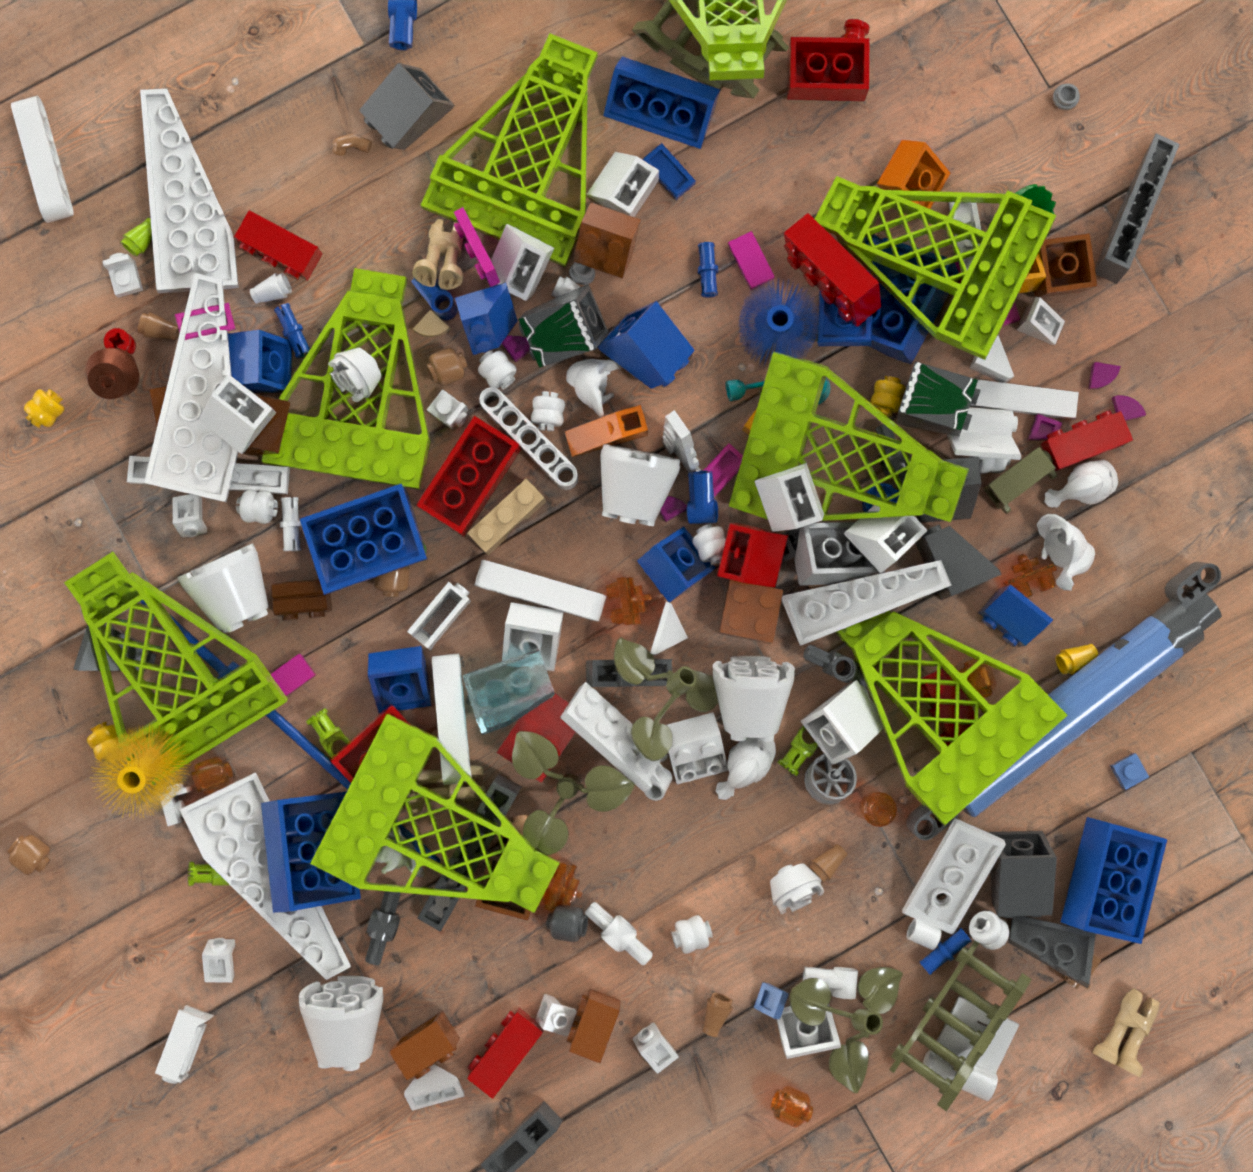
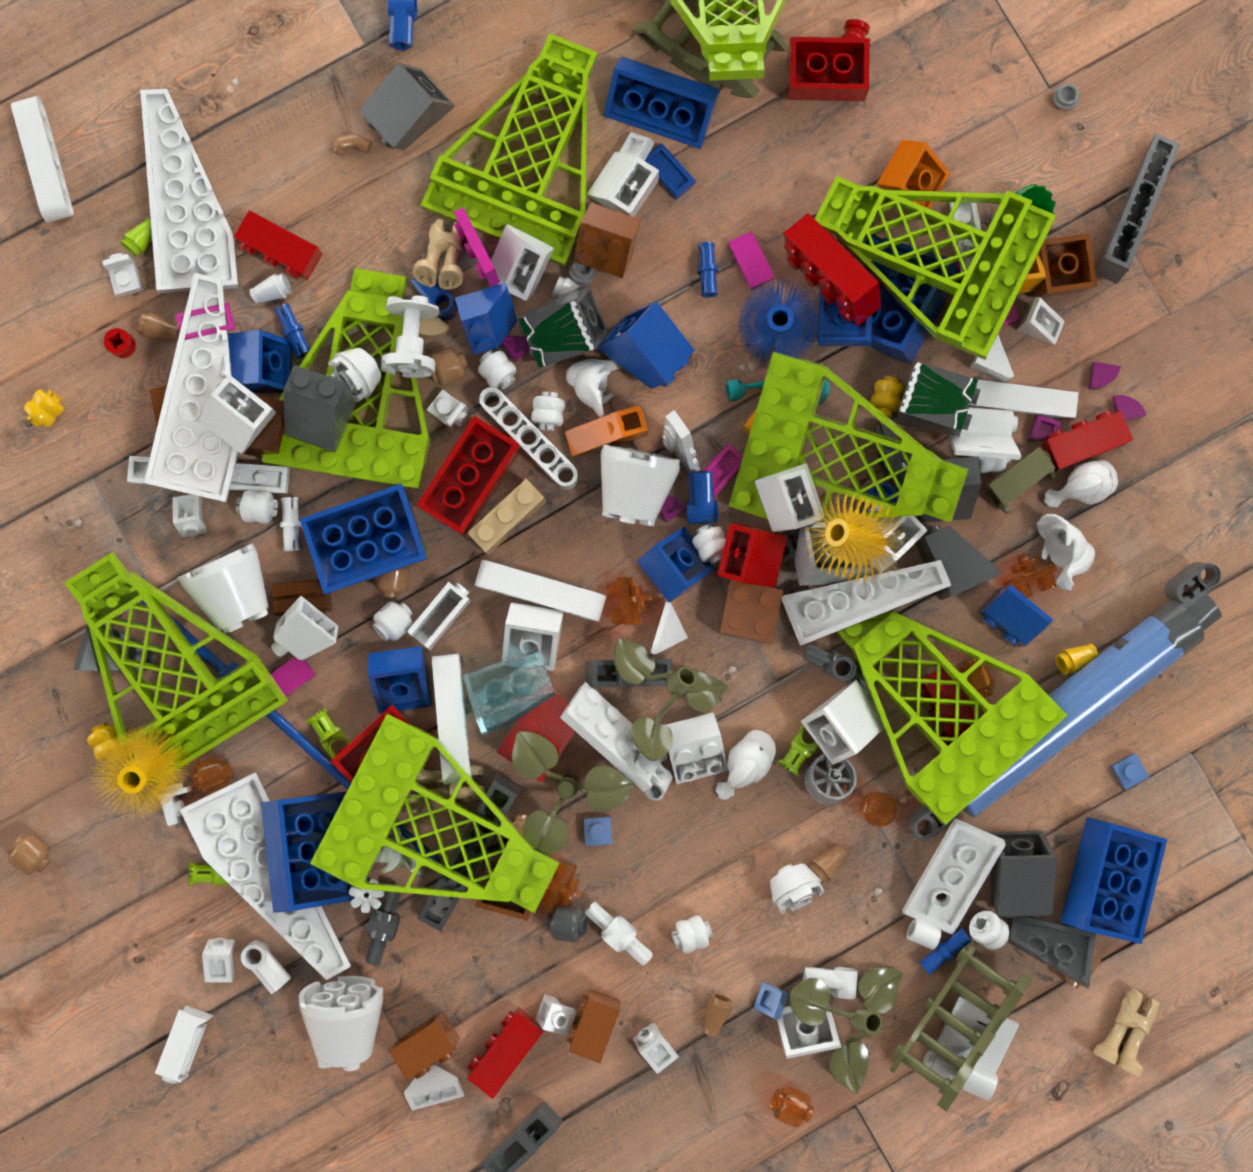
copper cone [85,348,140,399] -> none
white cone [713,656,795,742] -> none
none -> white piece [241,940,291,994]
none -> white torso [271,596,339,660]
none -> dark grey slope [284,365,355,453]
none -> white plant [349,878,384,913]
none -> white head [372,601,413,641]
none -> white piece [381,296,440,378]
none -> medium blue plate [584,816,612,846]
none -> white tile [619,132,654,161]
none -> yellow piece [804,493,908,583]

